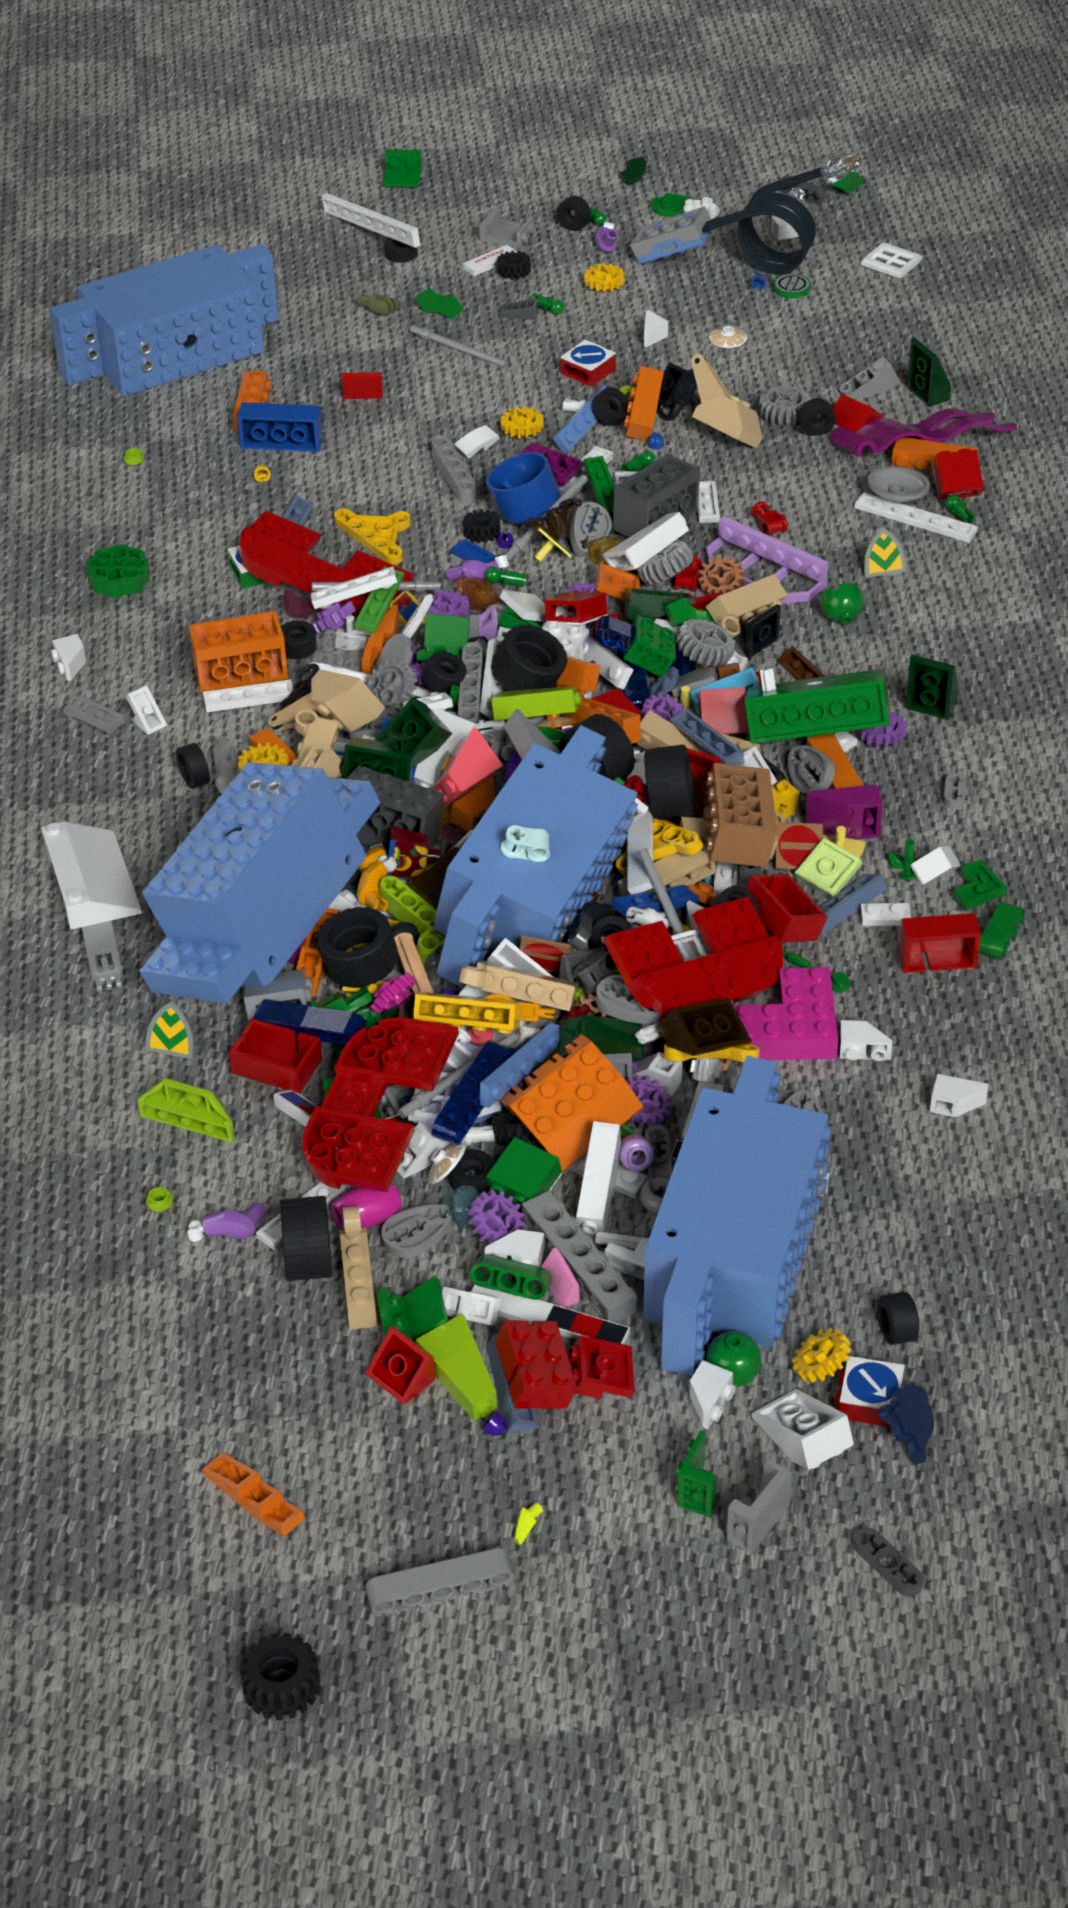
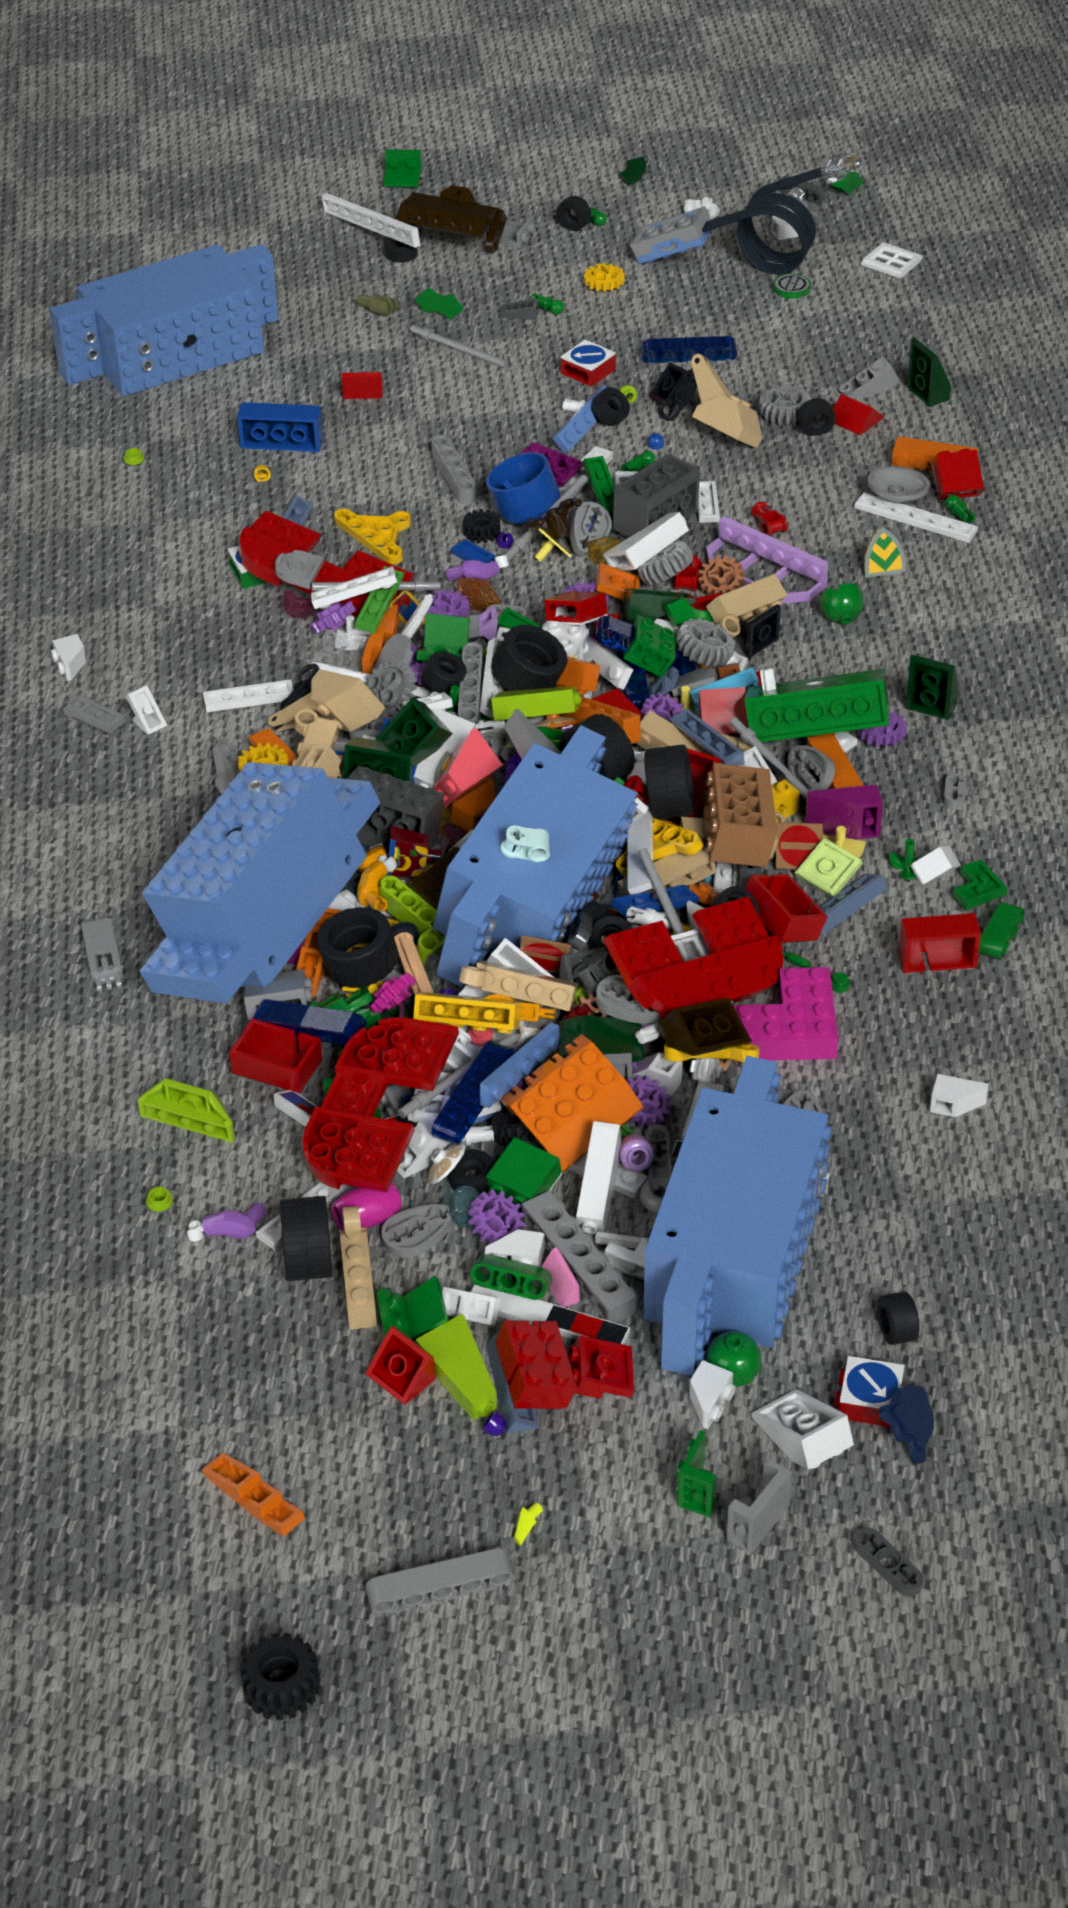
white slope [41,822,142,930] -> none
green connector [86,545,150,598] -> none
shield [145,1000,194,1059] -> none
black tyre [176,742,210,789] -> none
orange brick [189,611,288,693] -> none
orange brick [232,370,272,431] -> none
black tyre [281,620,317,659] -> none
white slope [454,425,500,459] -> none
white tile [463,245,517,276] -> none
green pin [485,566,526,587] -> none
black tyre [497,250,531,280] -> none
white tile [500,590,546,622] -> none
yellow gear [501,406,544,438] -> none
medium lavender arm [595,222,618,253] -> none
orange brick [624,366,664,441] -> none
white slope [644,310,668,347] -> none
green tile [651,193,692,217] -> none
tan dish [709,326,747,348] -> none
blue hinge [751,273,766,289] -> none
reddish brown slope [776,645,826,680] -> none
yellow gear [792,1328,852,1383] -> none
magenta flag [830,409,1017,457] -> none
white slope [840,1020,892,1061] -> none
white plate [860,903,911,926] -> none
none -> light grey tile [275,550,324,589]
none -> dark brown piece [396,185,507,254]
none -> clear blue beam [641,336,738,363]
none -> light grey bar [729,717,809,800]

